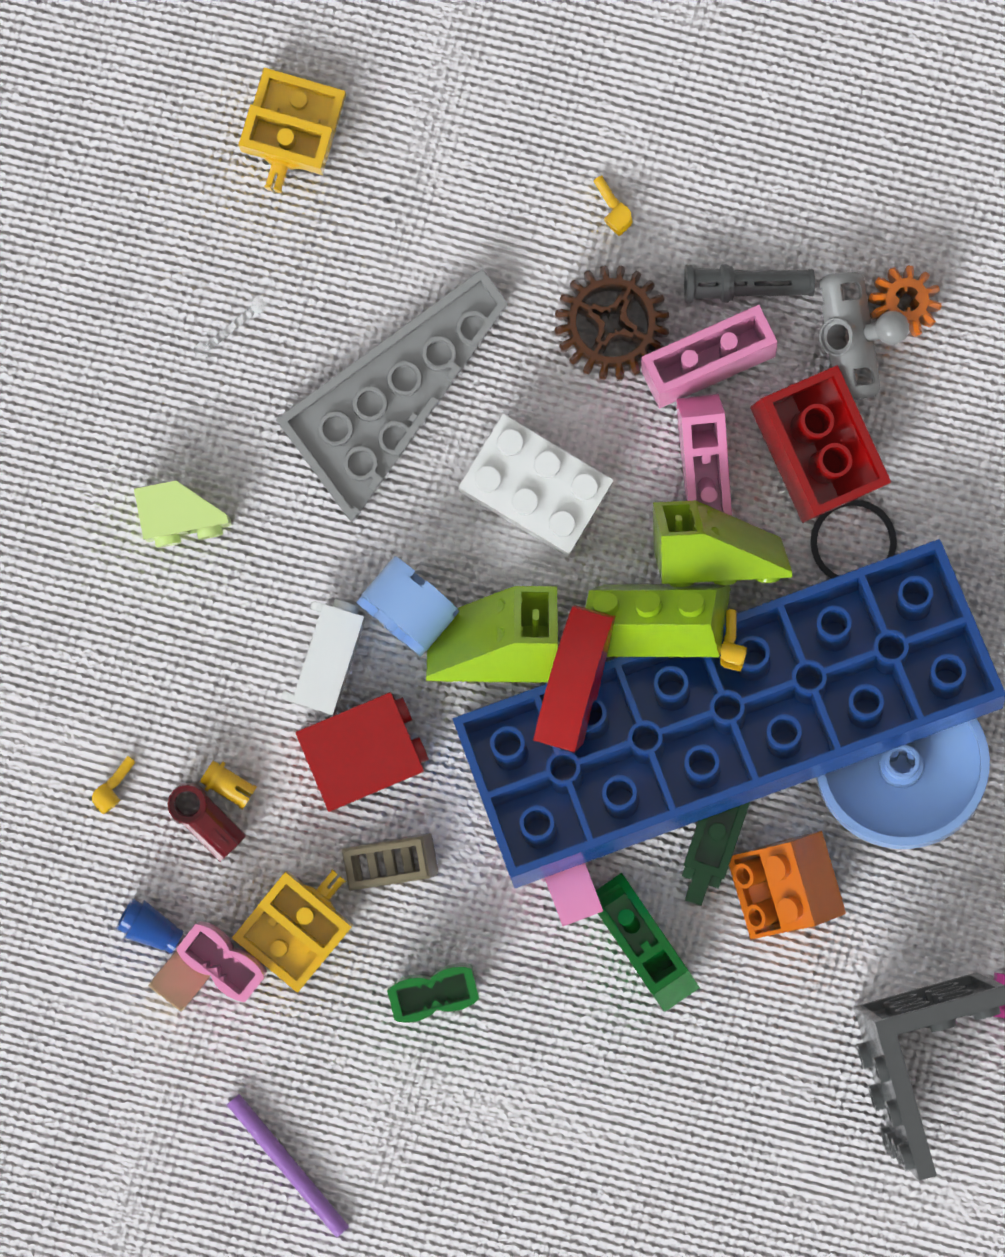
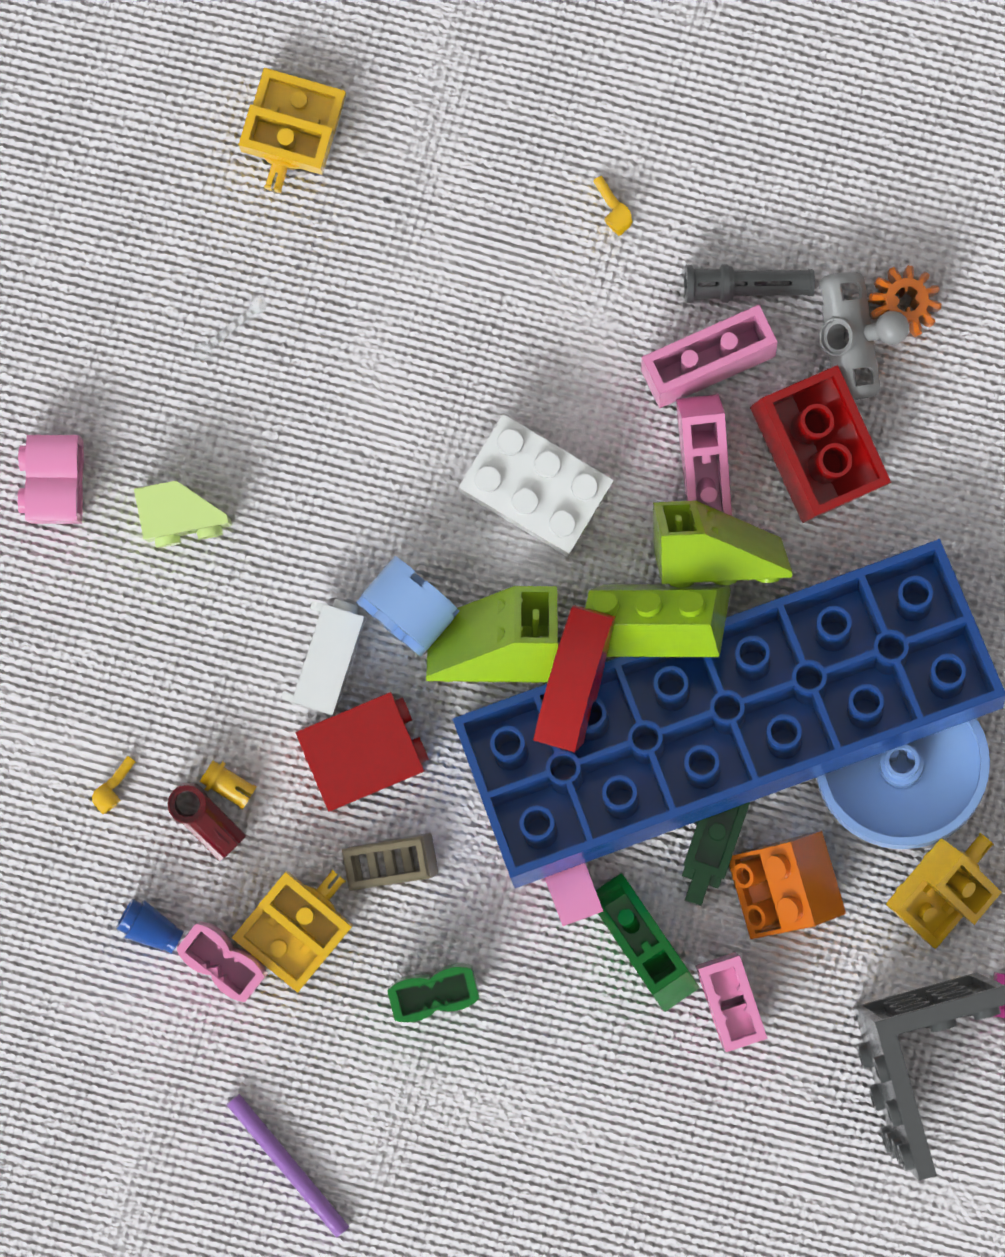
tan slope [148,950,211,1012] -> none
light grey wing [276,269,508,524] -> none
reddish brown gear [555,266,669,381] -> none
yellow hand [720,609,747,671] -> none
black piece [810,499,897,579] -> none
none -> bright pink brick [18,435,84,524]
none -> bright pink brick [695,952,768,1052]
none -> yellow plate [886,833,1002,949]

